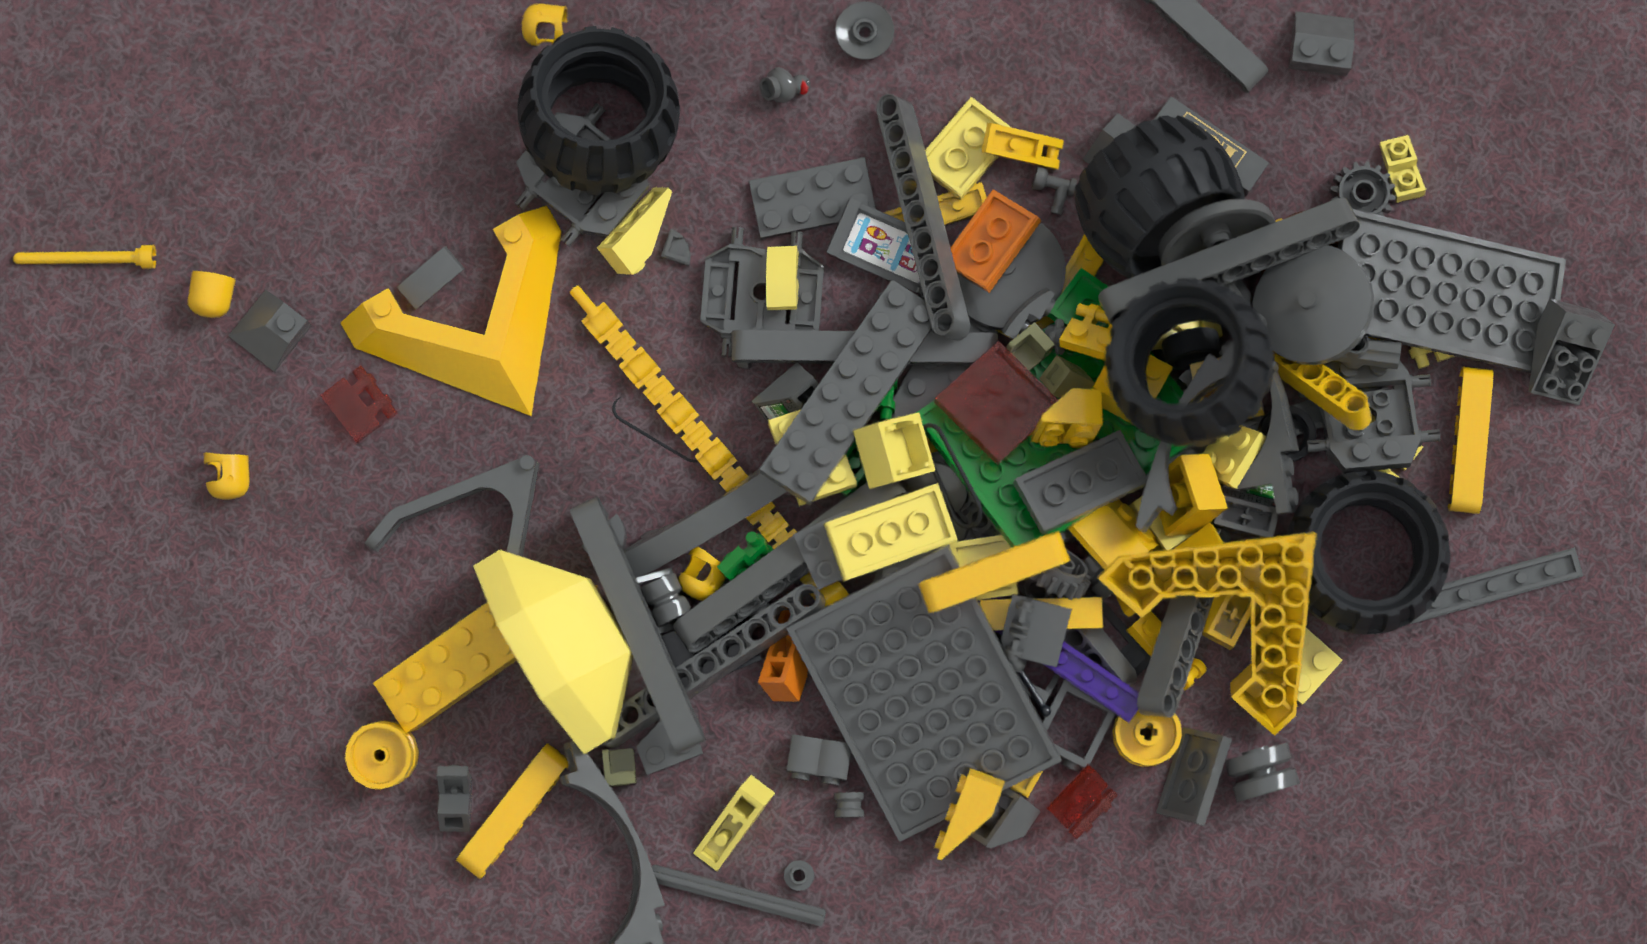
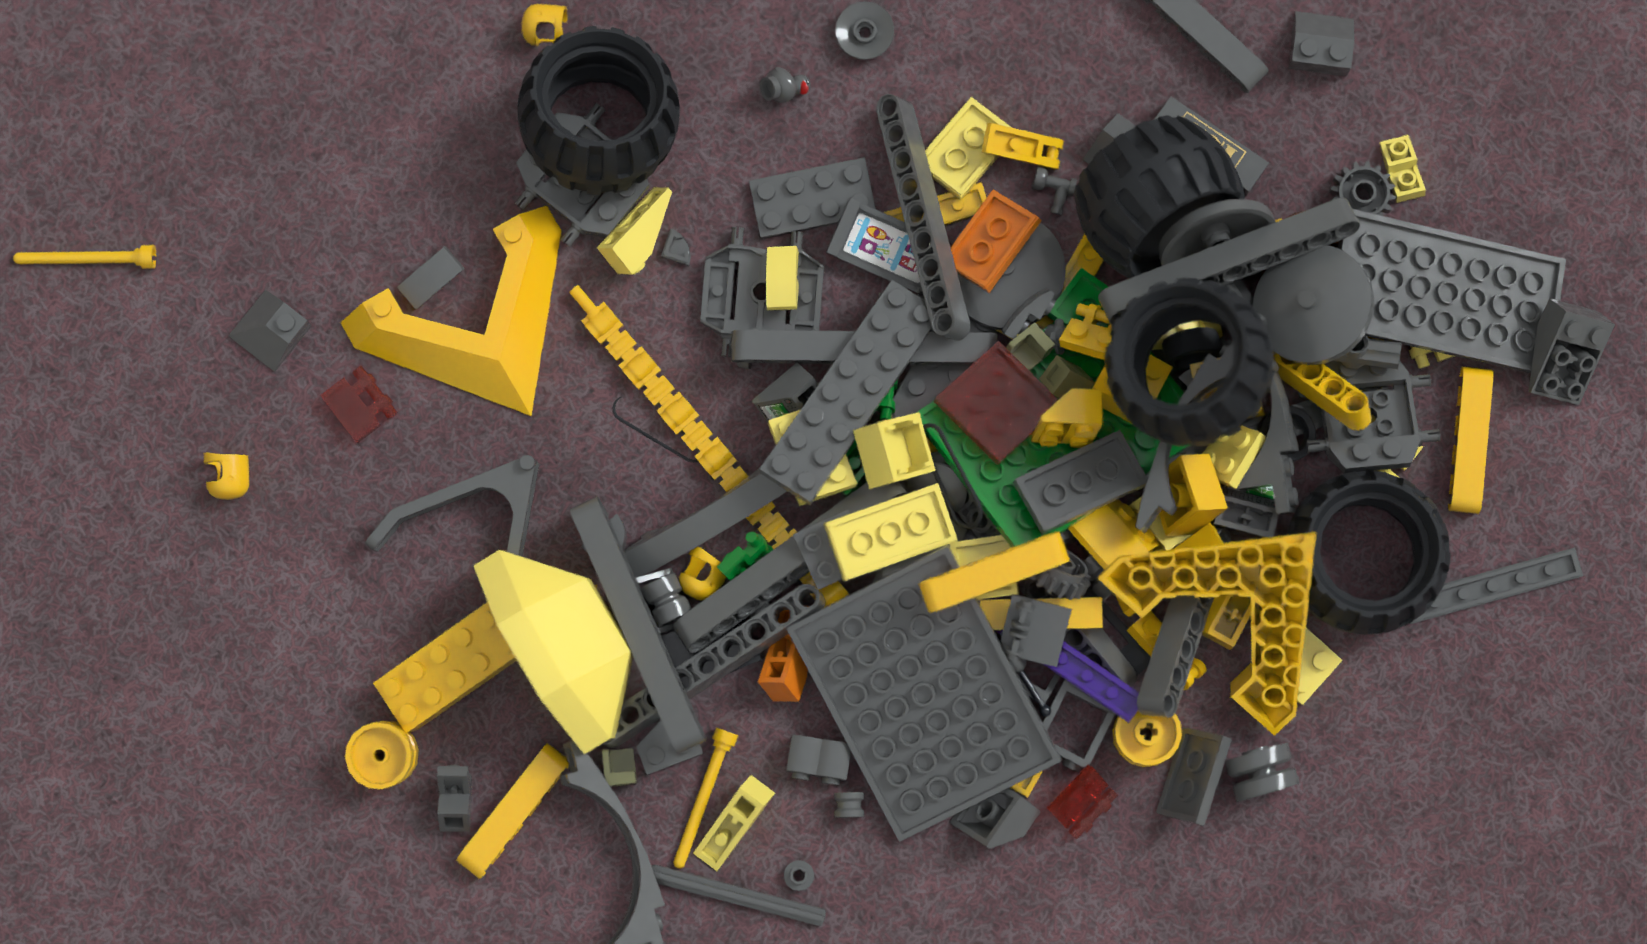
yellow helmet [187,271,236,318] -> none
yellow slope [934,768,1005,860] -> none
none -> yellow piece [673,728,738,869]

